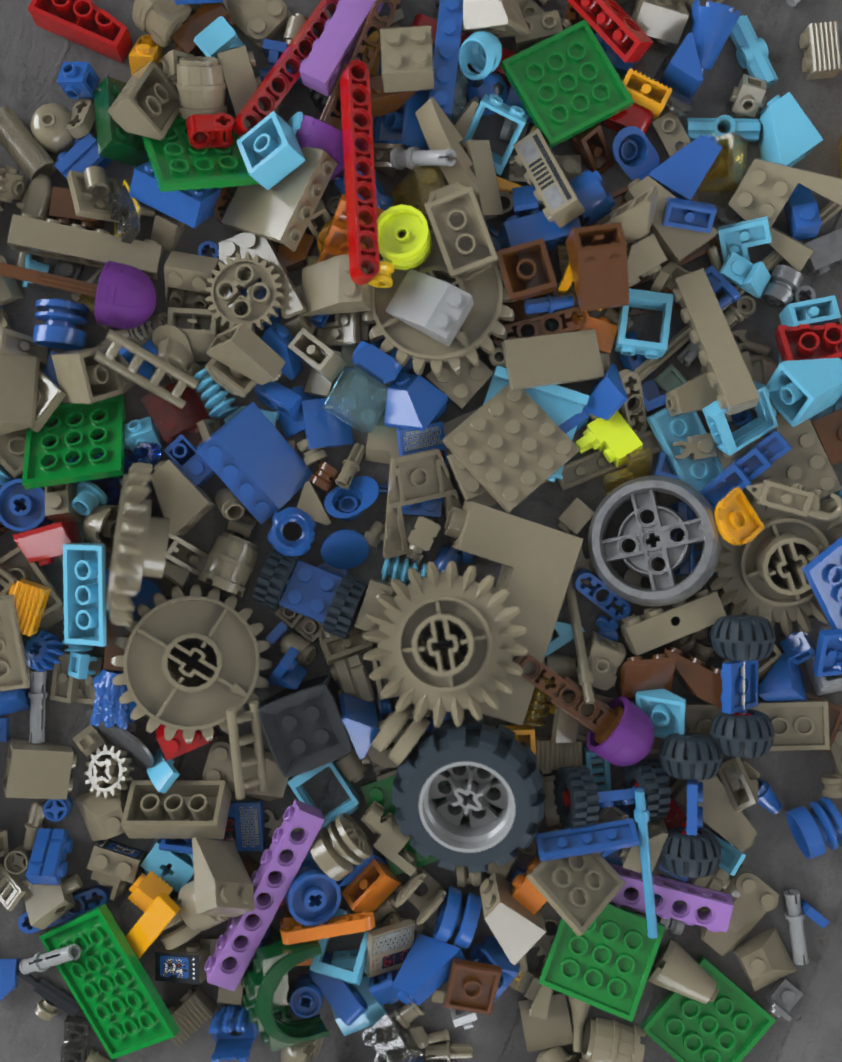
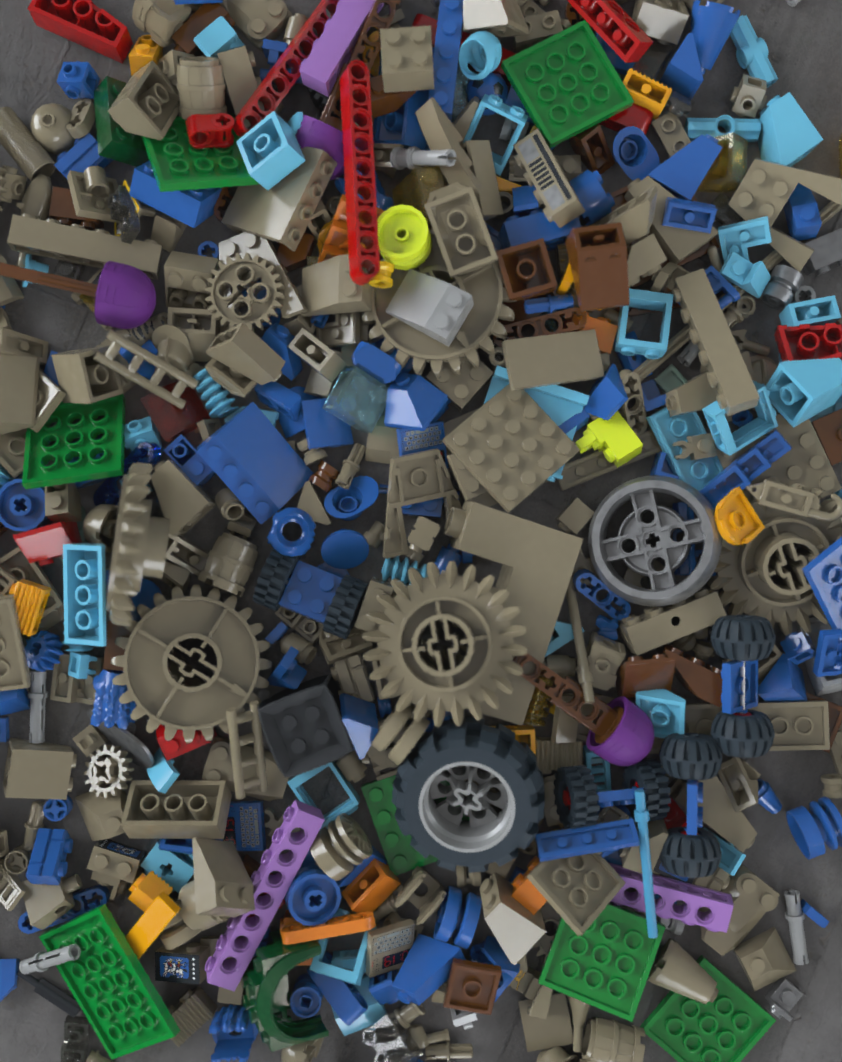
blue wheel [33,298,89,350] -> none
dark tan plate [34,999,58,1021] -> none
medium azure piece [71,481,108,516] -> none
dark tan plate [361,801,417,877] -> none
clear yellow tile [603,447,652,495] -> none
dark tan brick [799,21,842,80] -> none

